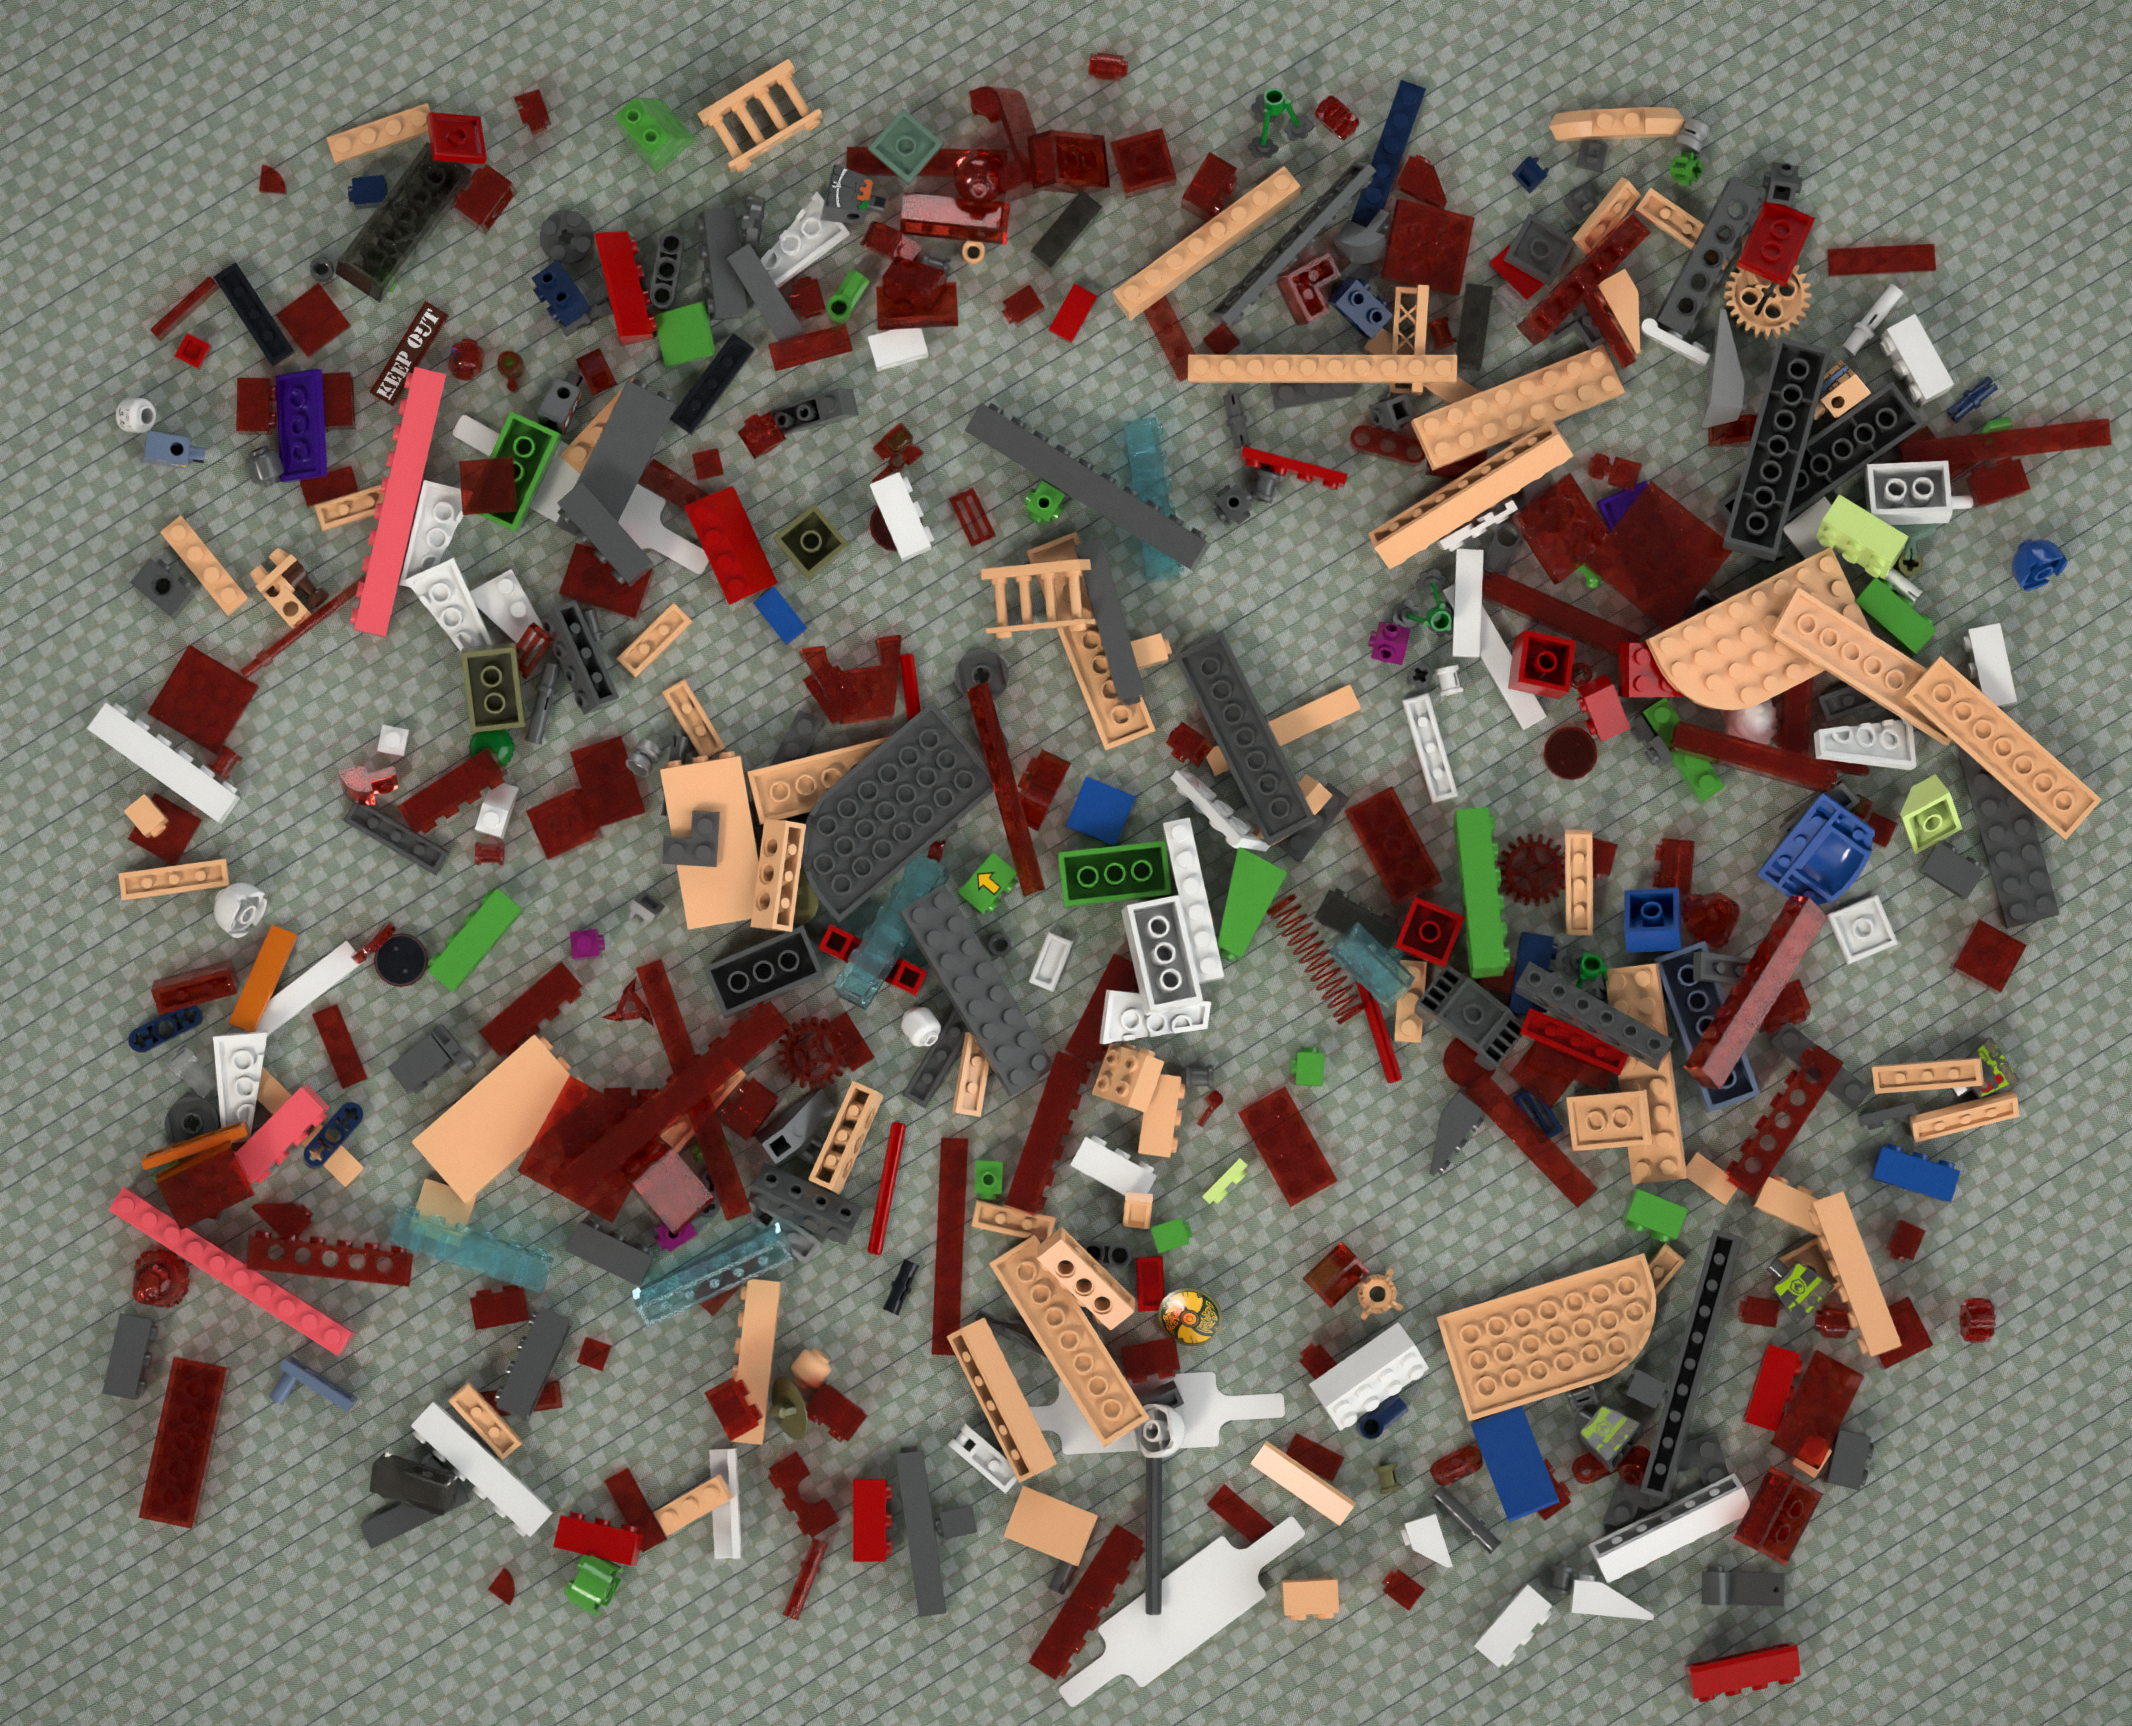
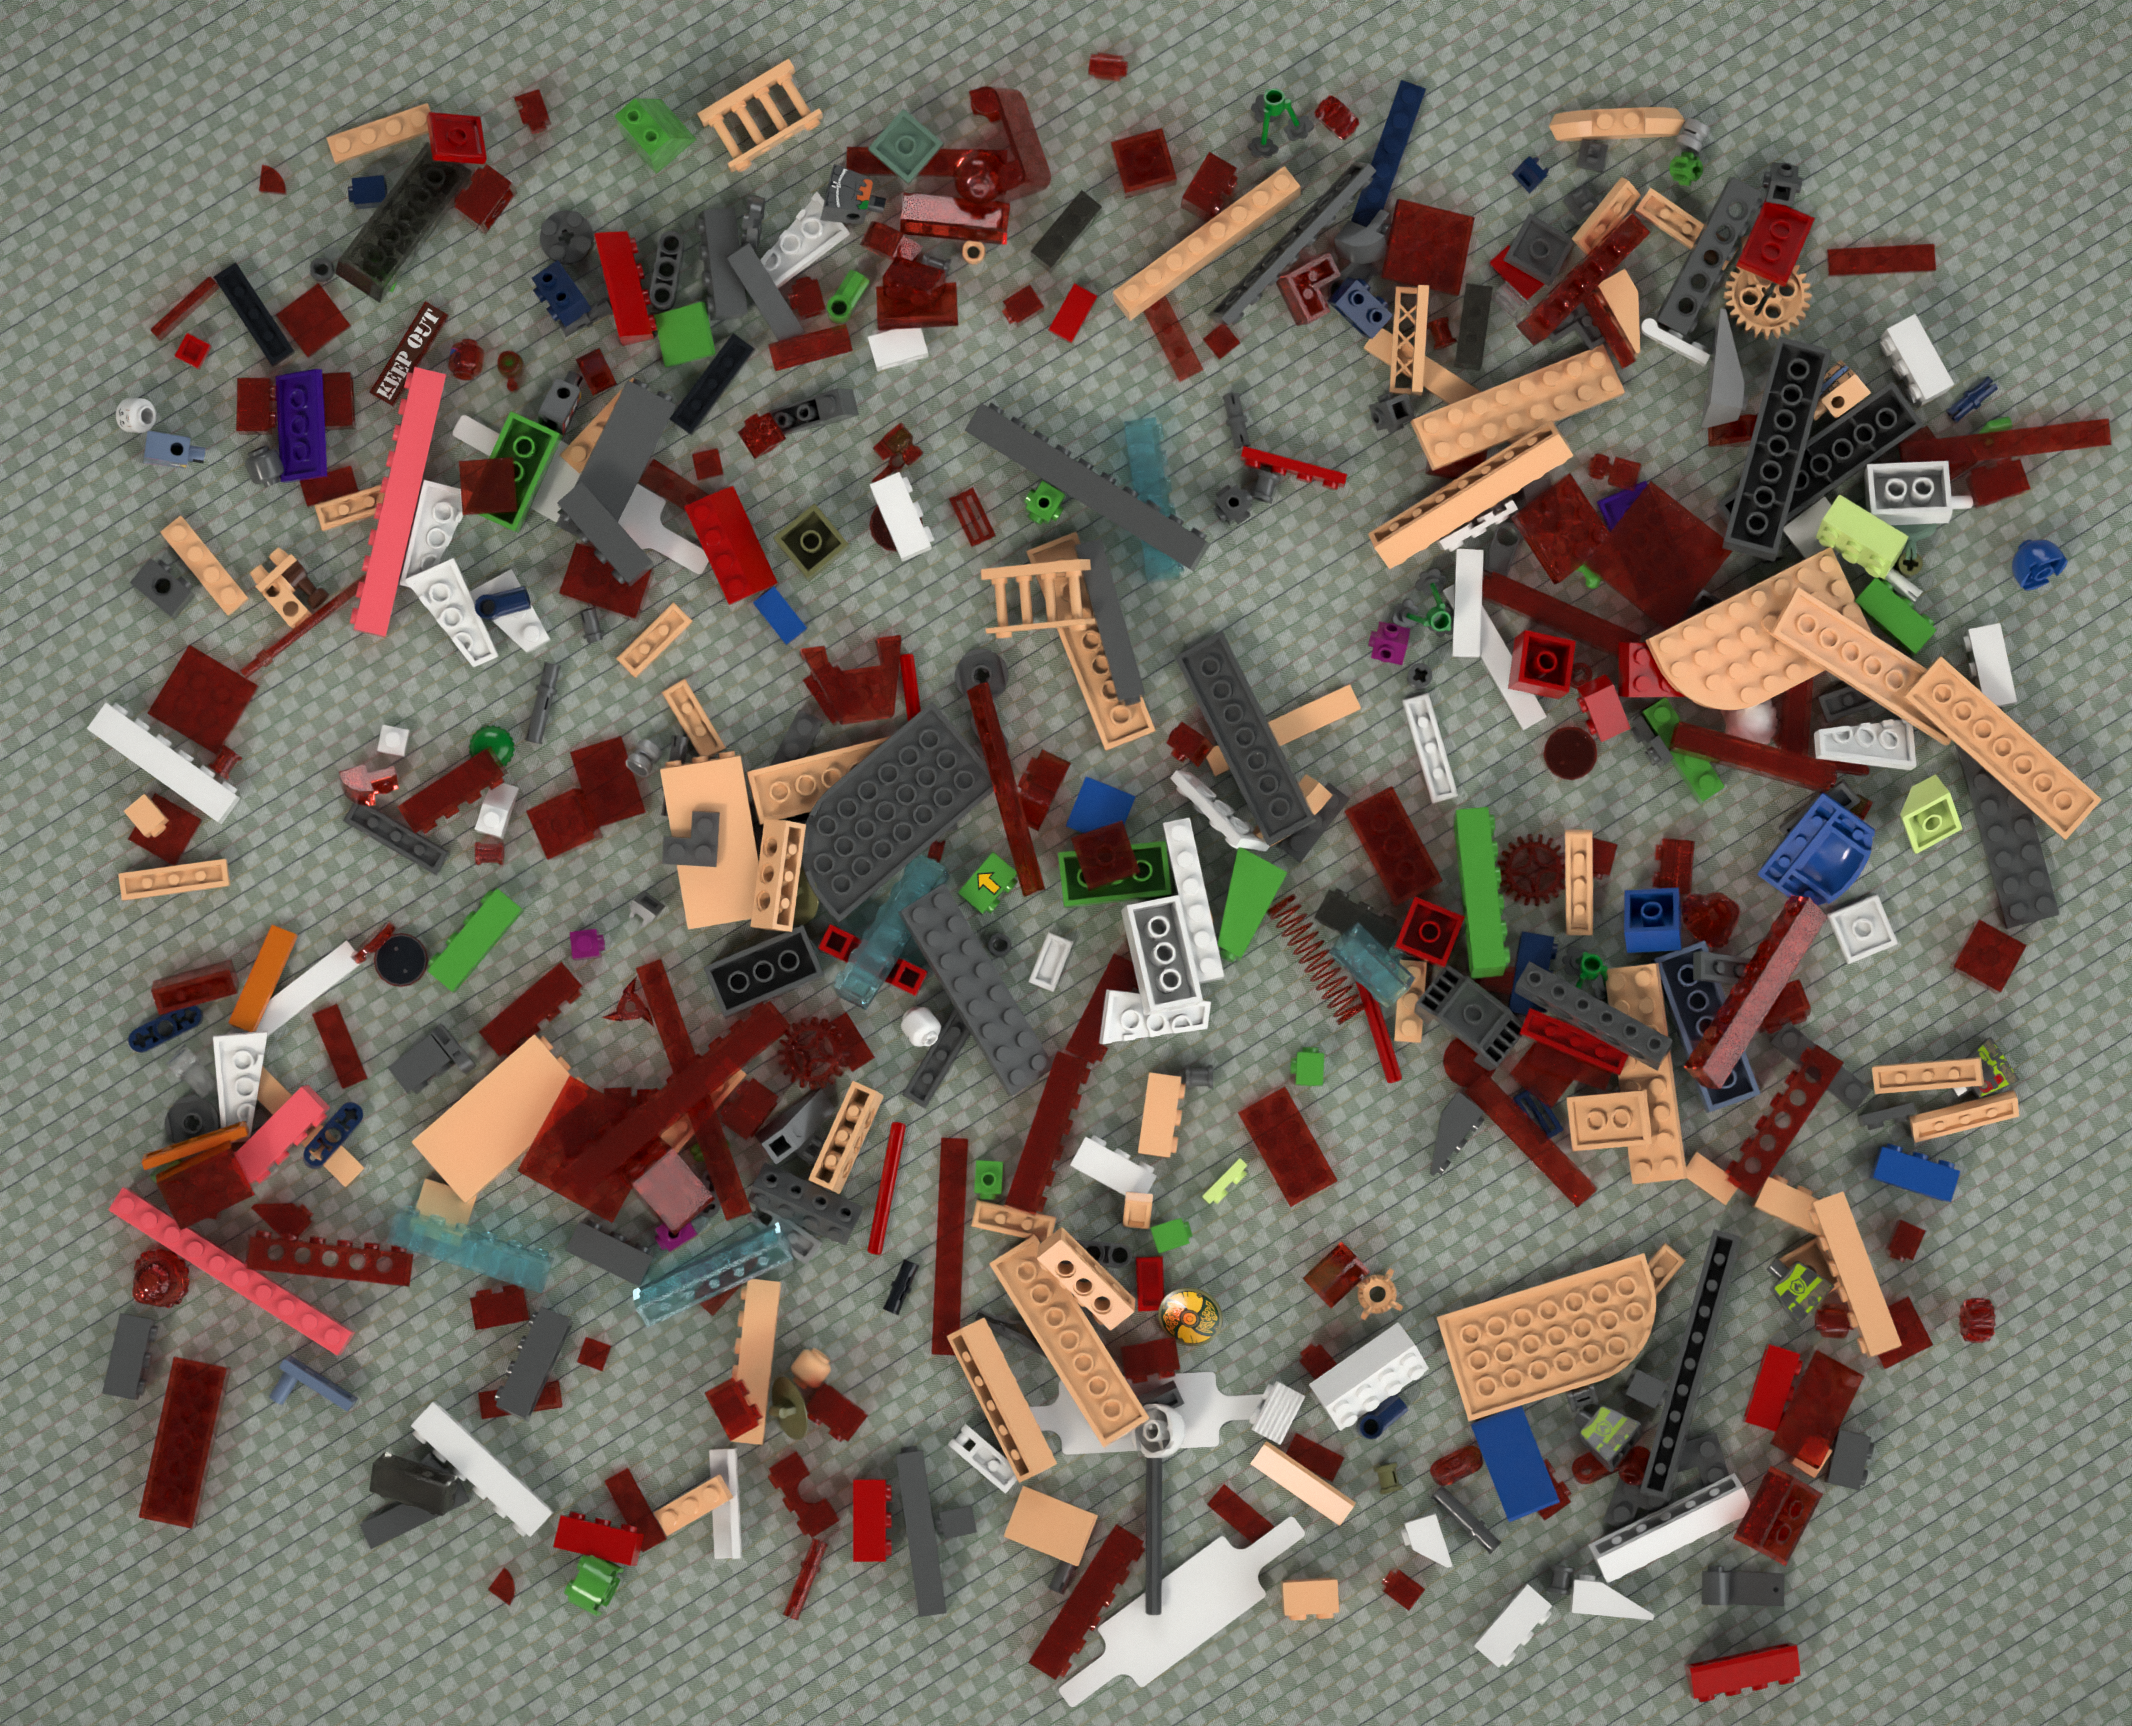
white cylinder [214,883,267,938] -> none
light nougat tile [448,1382,523,1460] -> none
olive brick [461,642,526,733] -> none
clear red tile [516,622,554,679] -> none
dark grey brick [541,600,619,715] -> none
light nougat plate [952,1032,989,1117] -> none
clear red brick [1027,130,1110,195] -> none
light nougat brick [1092,1042,1164,1113] -> none
light nougat brick [1131,633,1172,670] -> none
light nougat plate [1188,355,1458,383] -> none
clear red hand [1197,1090,1223,1127] -> none
dark grey plate [1270,383,1354,411] -> none
clear red beam [1349,425,1426,467] -> none
clear red slope [1395,155,1447,211] -> none
white bush [1434,665,1463,697] -> none
bright green brick [1621,1188,1689,1243] -> none
clear red brick [1737,1296,1780,1328] -> none
white pin [1841,284,1903,357] -> none
clear red tile [1867,812,1897,848] -> none
dark grey brick [1918,842,1985,900] -> none
none -> dark blue piece [474,586,531,621]
none -> clear red brick [1071,820,1140,892]
none -> white brick [1249,1381,1305,1445]

